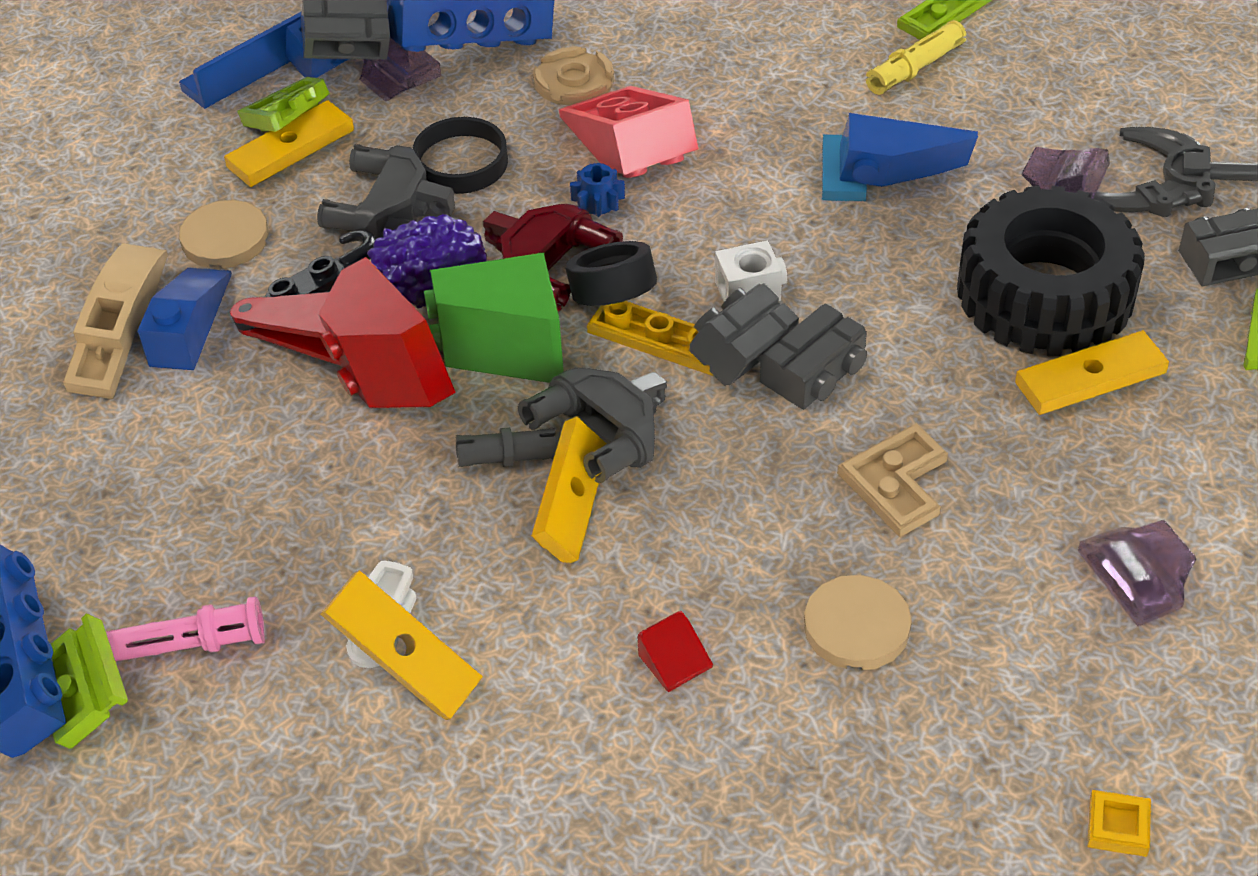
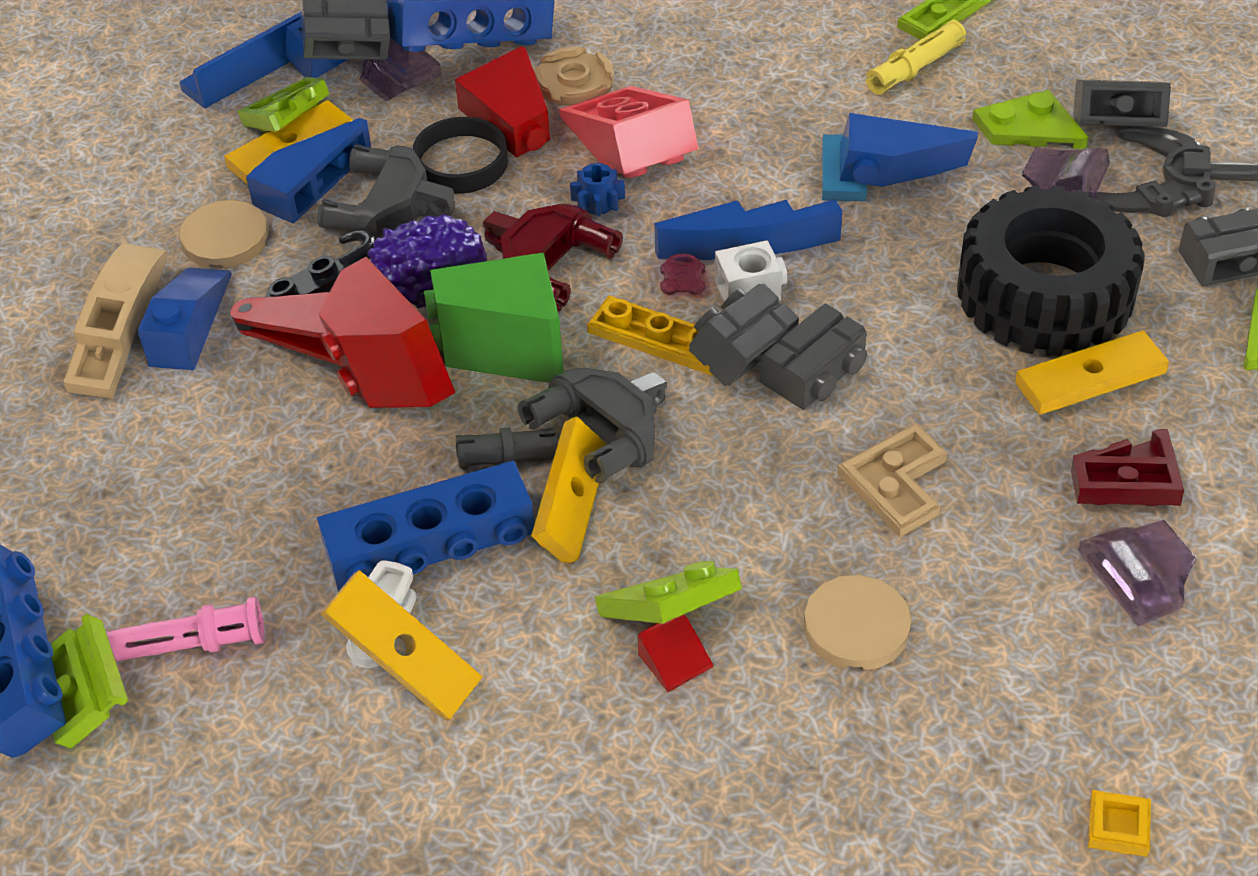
black tyre [565,241,657,306] -> none
none -> blue slope [246,118,371,224]
none -> blue brick [317,460,535,592]
none -> red slope [455,46,550,158]
none -> lime wing [594,561,742,623]
none -> blue slope [654,199,843,260]
none -> clear pink plate [660,254,705,295]
none -> lime wing [972,89,1089,149]
none -> dark red wing [1071,429,1184,506]
none -> dark grey brick [1073,79,1171,127]

